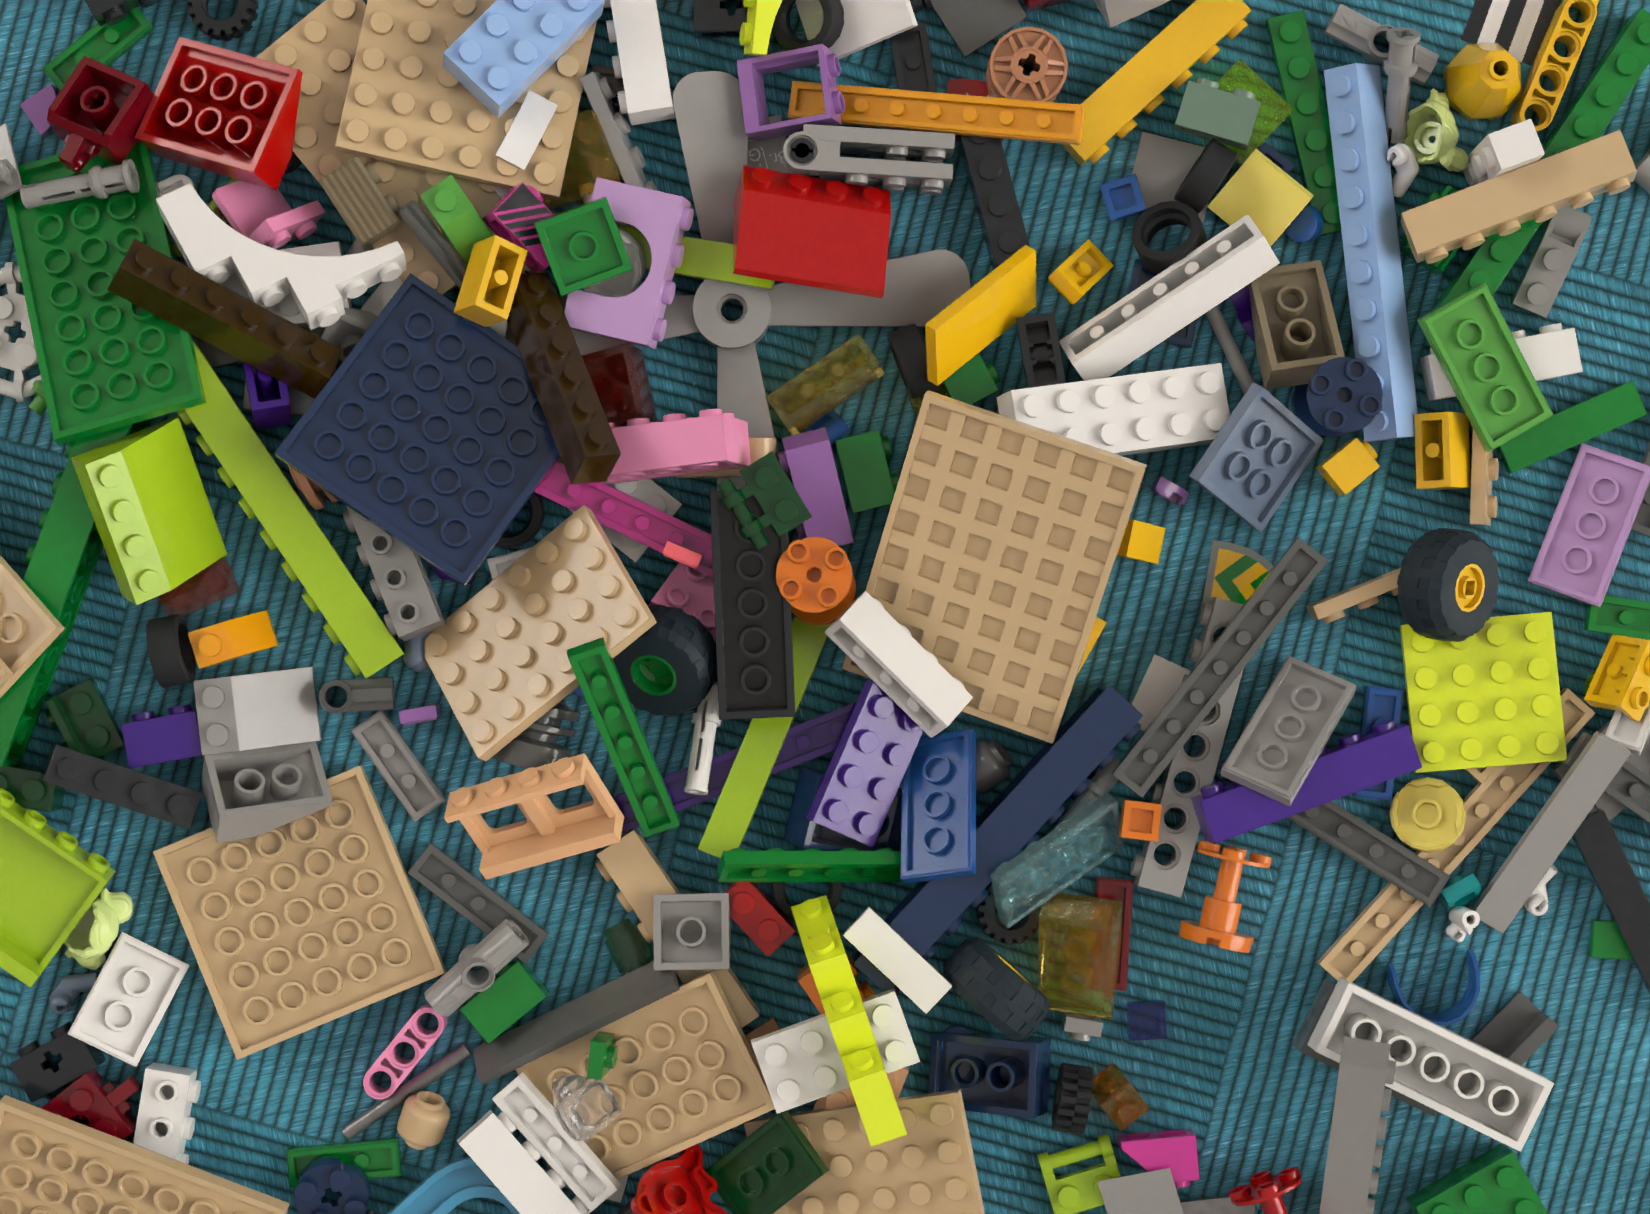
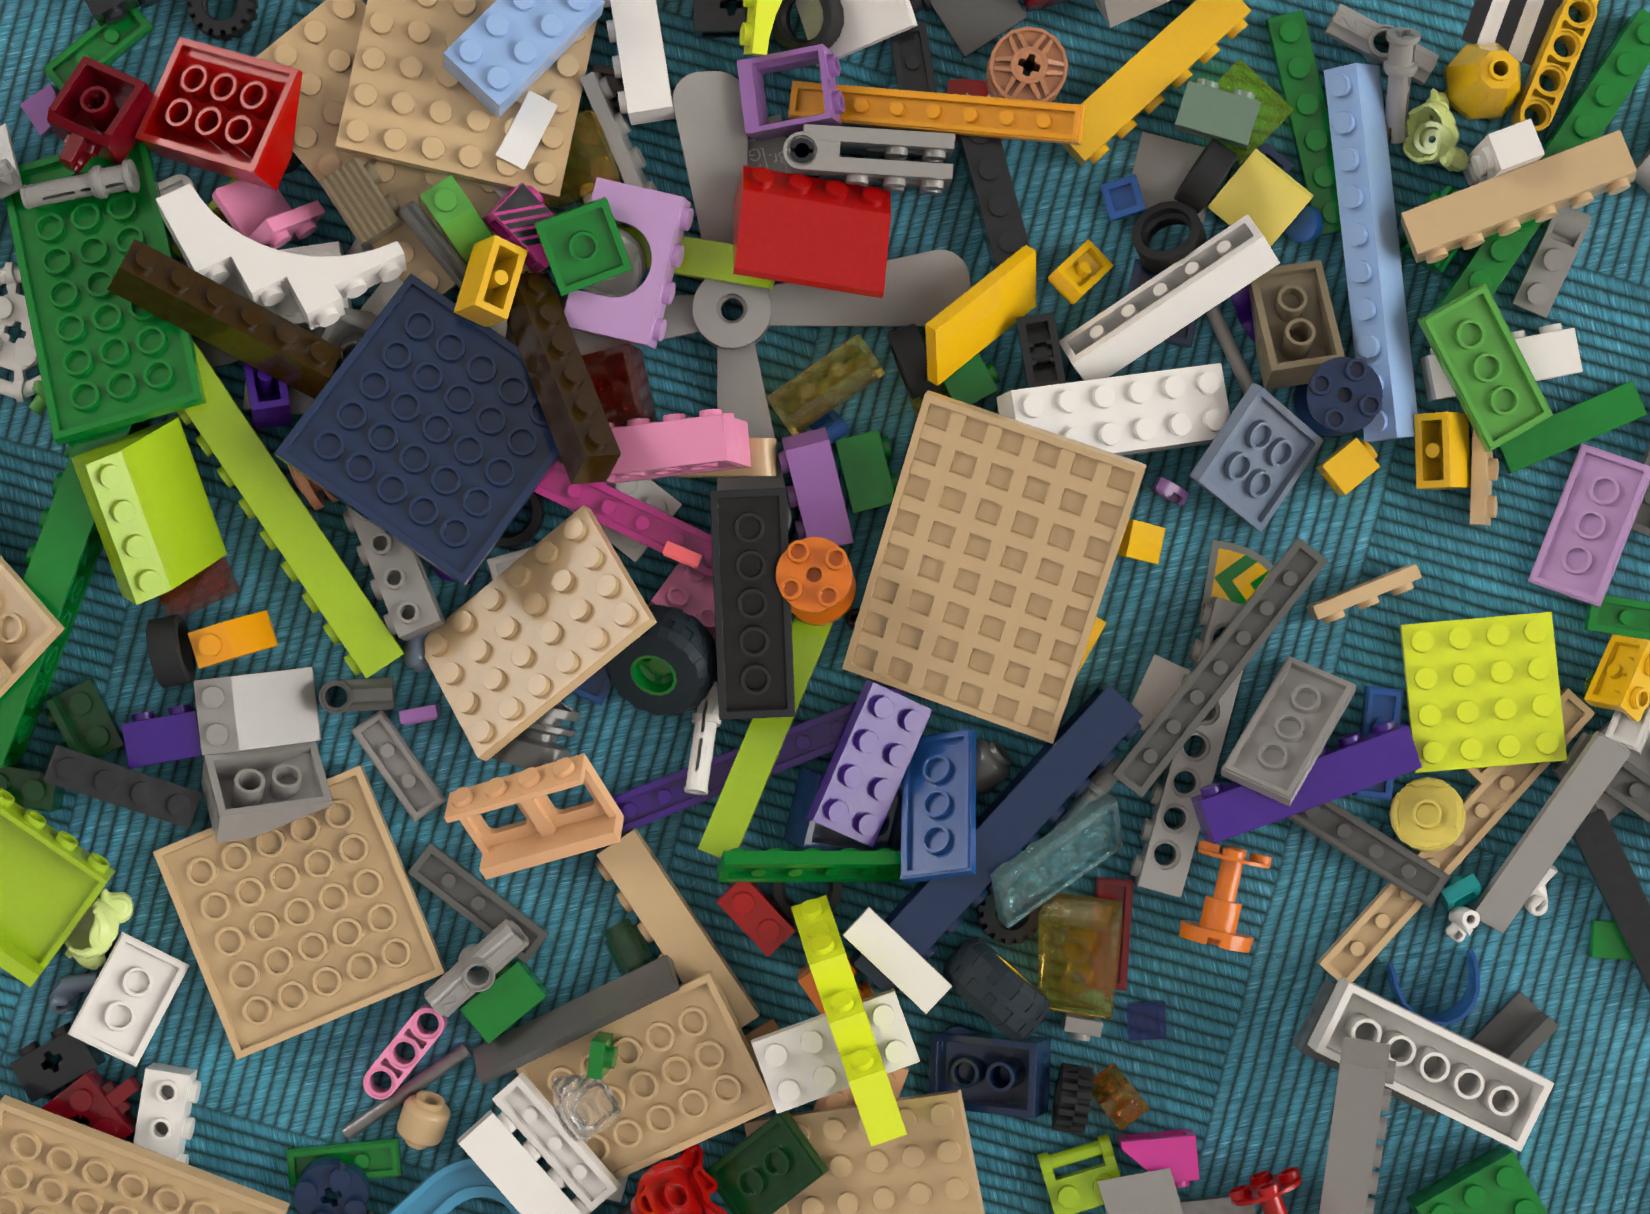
green plate [567,637,680,838] -> none
light grey slope [653,893,731,971] -> none
dark green plate [717,452,812,551] -> none
white brick [824,591,973,738] -> none
orange tile [1118,799,1162,842] -> none
white arm [1387,143,1419,198] -> none
black wheel [1397,528,1499,642] -> none

